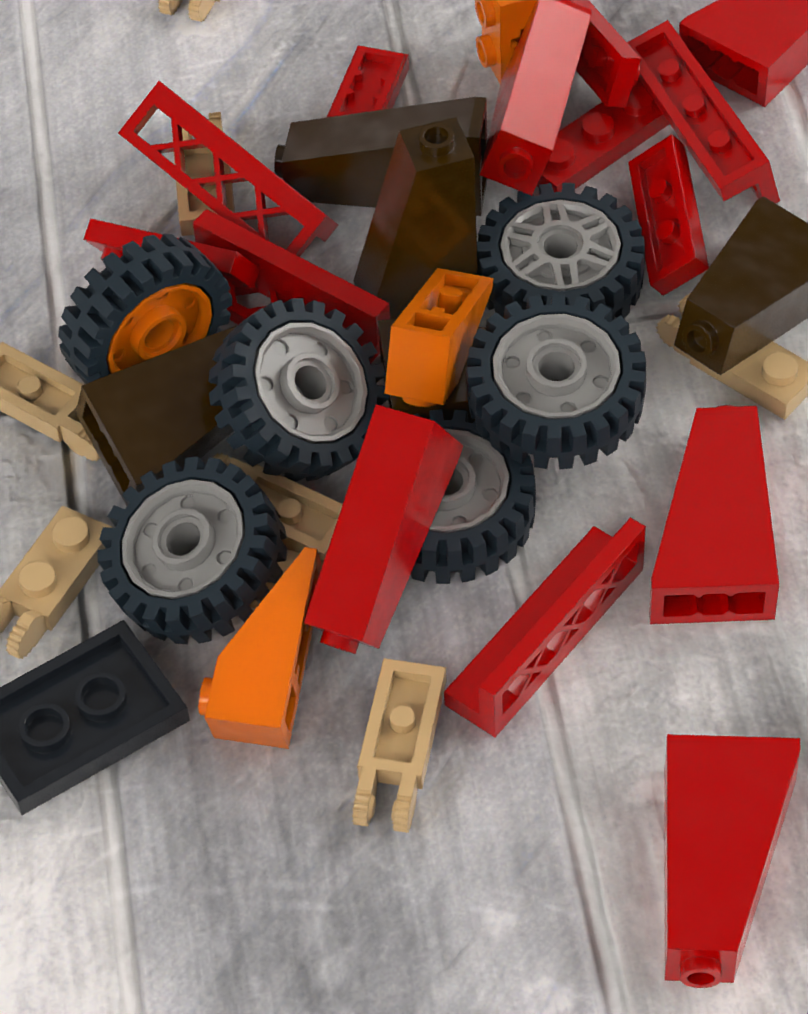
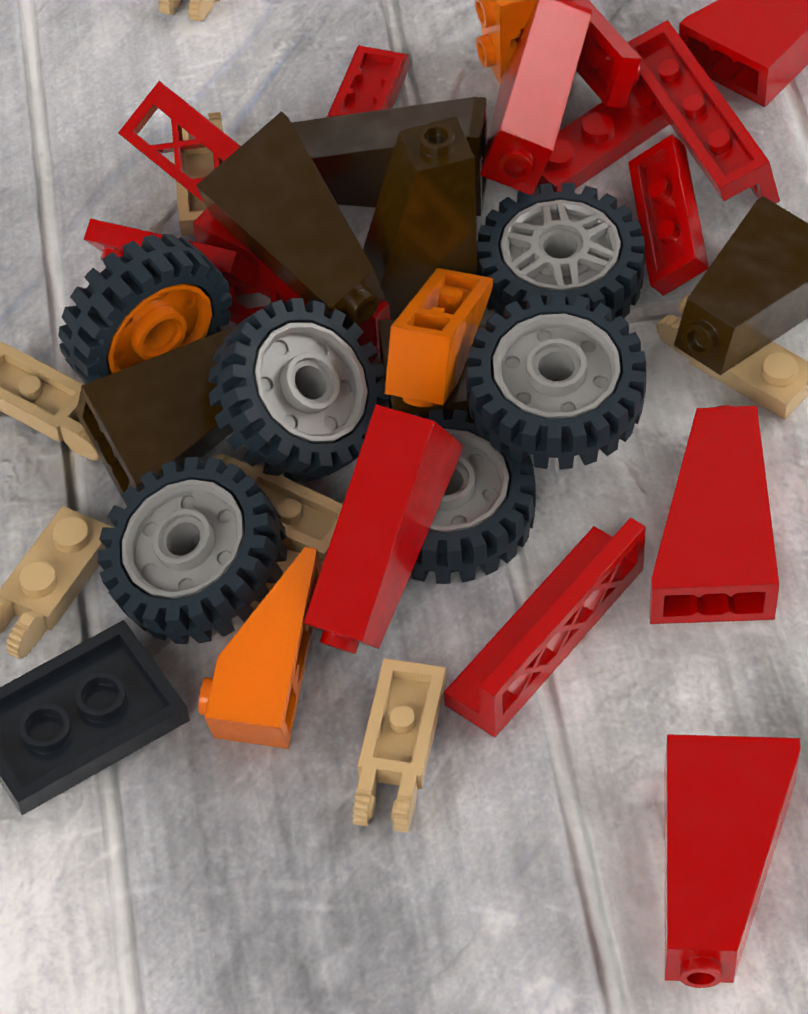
none -> dark brown slope [196,111,385,328]

